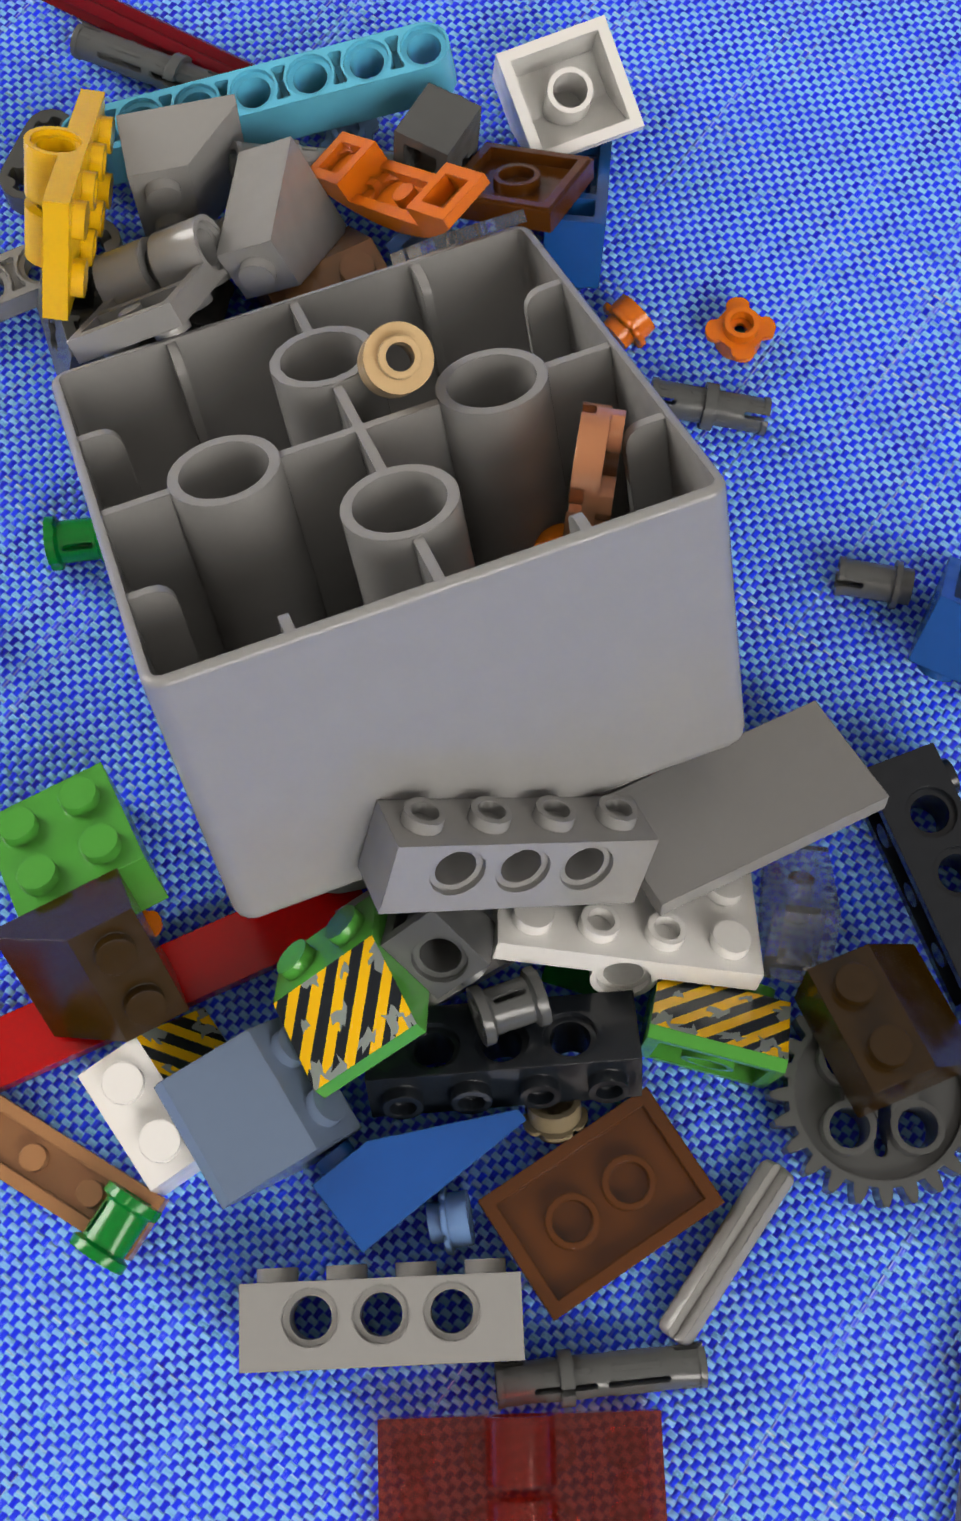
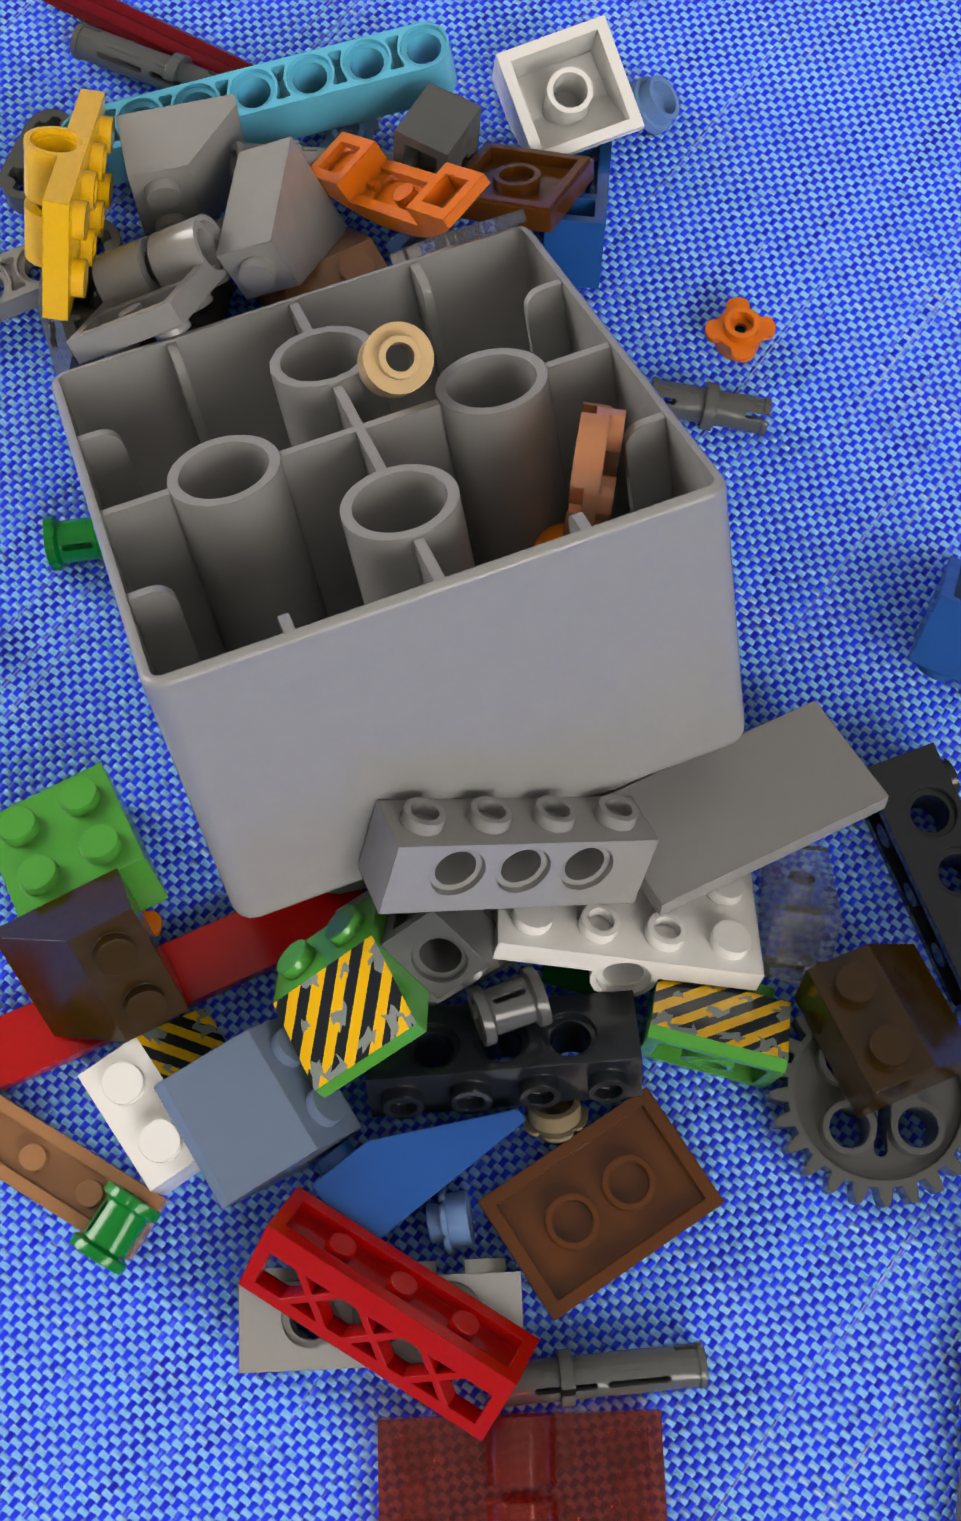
orange plate [603,294,655,350] -> none
light grey axle [659,1159,794,1346] -> none
dark grey pin [833,556,915,610] -> none
none -> red fence [238,1186,540,1442]
none -> medium blue plate [631,75,680,135]

